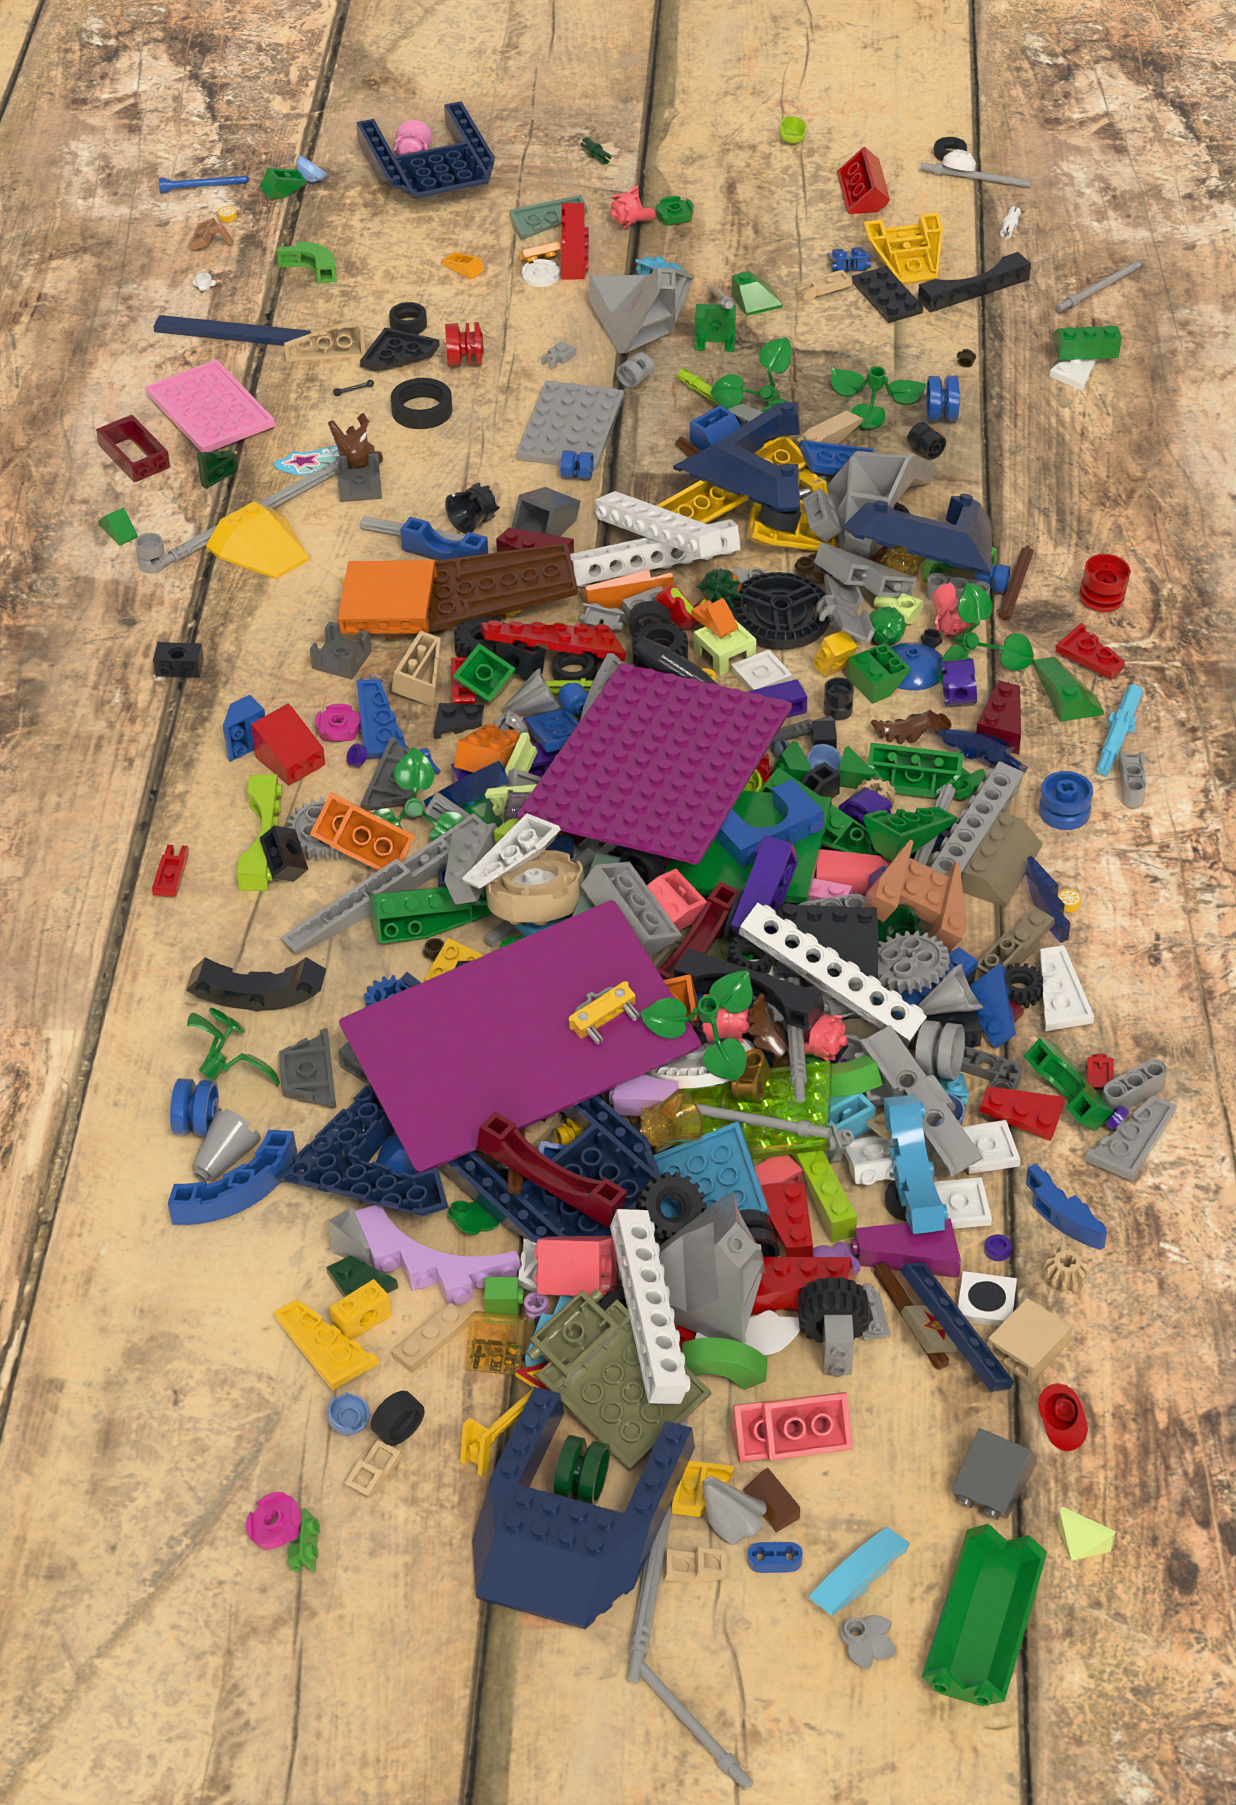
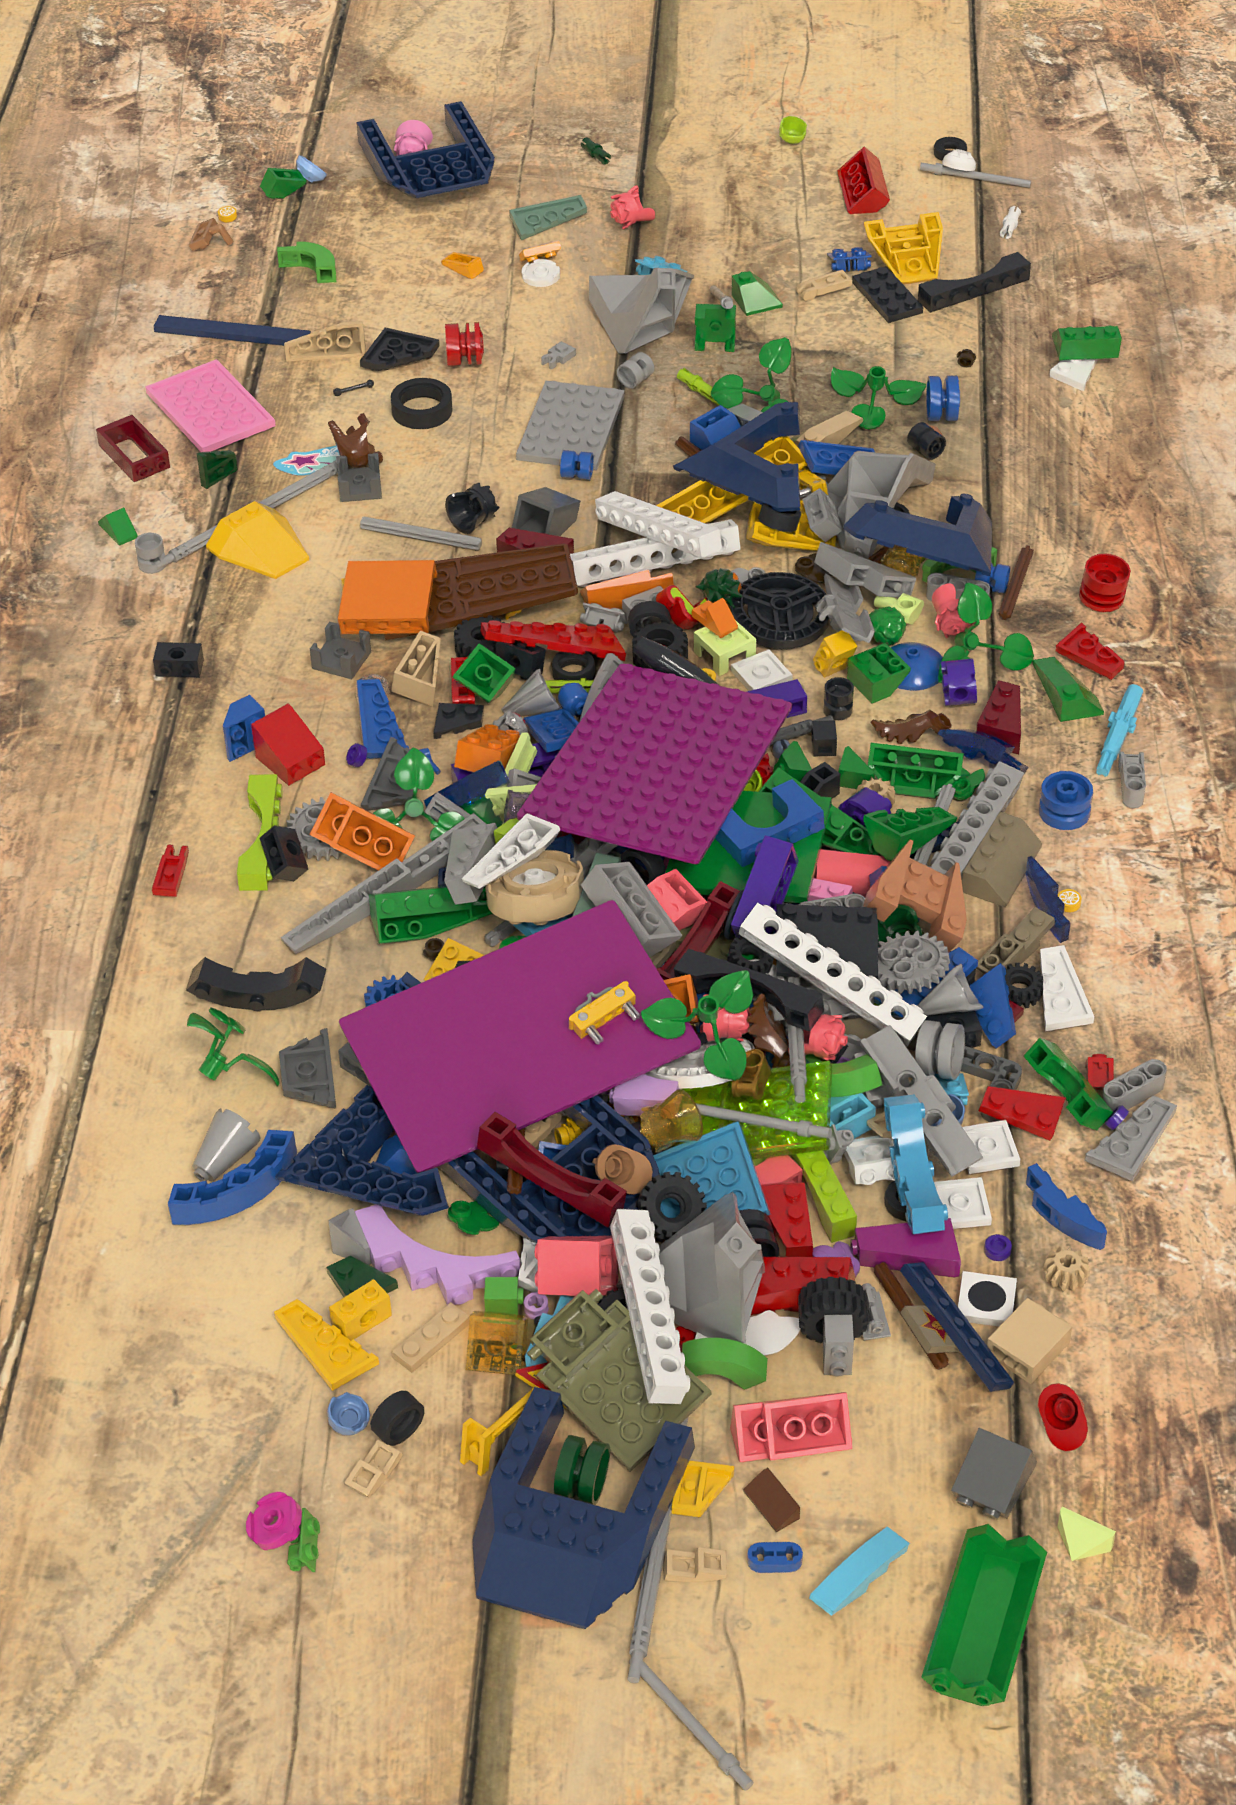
blue piece [159,176,249,193] -> none
blue wheel [170,1078,219,1137] -> none
white plate [192,273,216,291] -> none
dark pink plate [315,704,361,741] -> none
black tyre [389,302,427,334] -> none
blue arch [400,517,489,560] -> none
red wedge [561,203,589,280] -> none
green plate [656,196,694,226] -> none
light grey hat [703,1476,767,1545] -> none
medium blue hair [806,744,842,771] -> none
light grey plate [841,1615,896,1669] -> none
black plate [921,629,942,648] -> none
light grey bar [1056,261,1141,313] -> none
none -> medium nougat piece [593,1144,653,1194]

